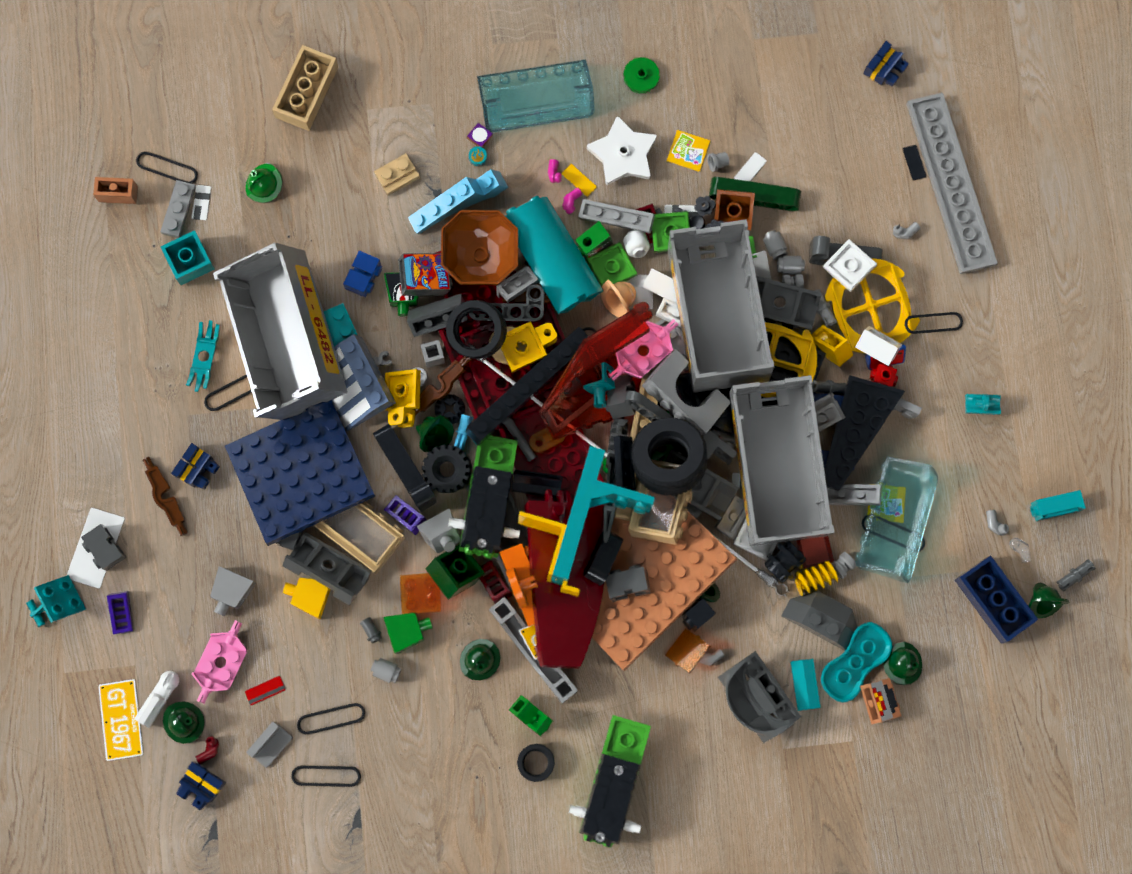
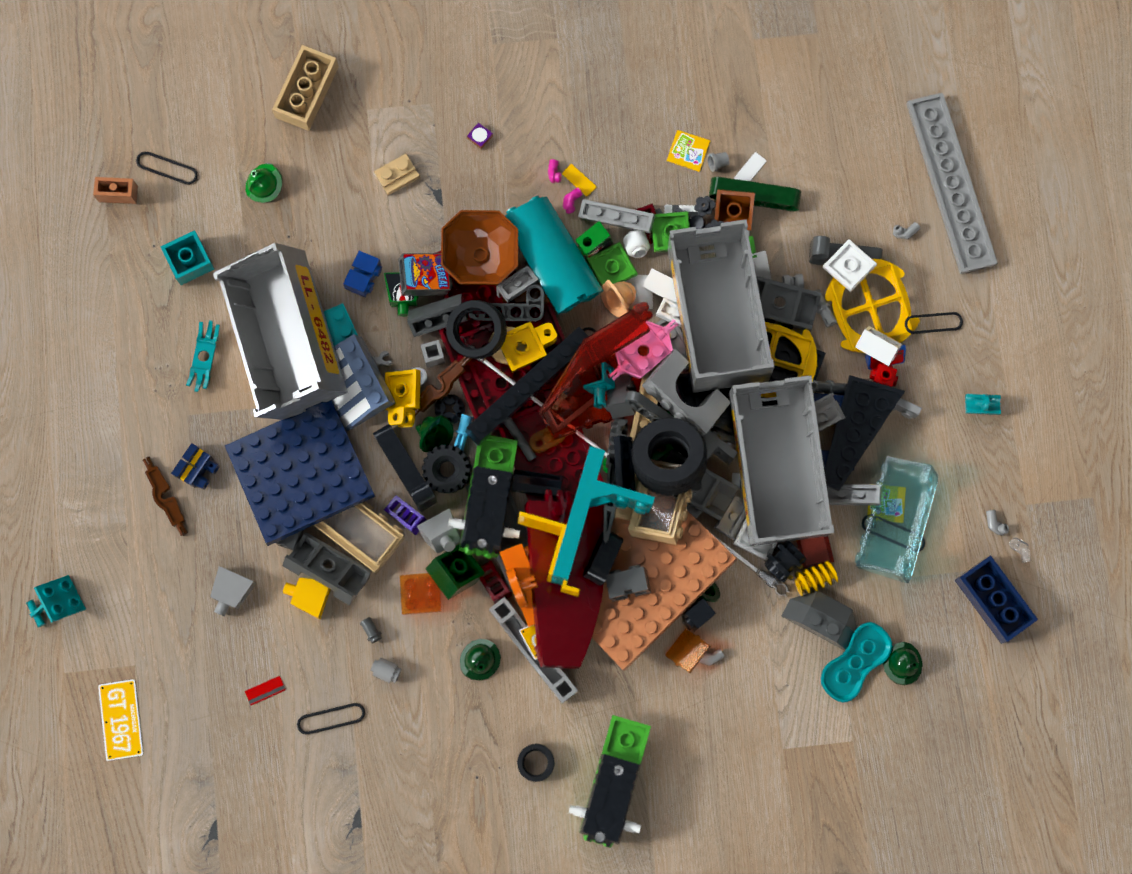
white sticker [67,508,124,588] -> none
dark grey brick [81,524,126,571] -> none
dark purple slope [107,591,133,634] -> none
white piece [134,671,179,728] -> none
light grey plate [160,180,196,238] -> none
dark green helmet [163,701,205,744] -> none
dark blue hips [176,761,226,810] -> none
white sticker [192,185,211,220] -> none
bright pink plate [192,621,248,704] -> none
dark red arm [195,736,219,765] -> none
black piece [204,374,252,411] -> none
light grey panel [246,722,293,768] -> none
black piece [291,766,361,787] -> none
green torso [383,613,433,654] -> none
medium azure arch [408,169,509,234] -> none
teal tile [468,146,487,166] -> none
clear light blue windscreen [477,59,595,132] -> none
green brick [509,695,553,737] -> none
white plate [587,117,656,185] -> none
green plate [623,57,660,94] -> none
dark grey piece [718,651,801,743] -> none
light grey brick [763,230,787,260] -> none
light grey brick [777,256,805,275] -> none
teal piece [790,659,821,711] -> none
yellow arch [811,325,853,367] -> none
light grey wheel [831,552,857,579] -> none
brick [860,678,901,724] -> none
dark blue hips [863,41,909,87] -> none
black sticker [902,145,926,180] -> none
dark green helmet [1029,582,1069,619] -> none
teal window [1030,490,1086,521] -> none
dark grey pin [1056,559,1096,591] -> none

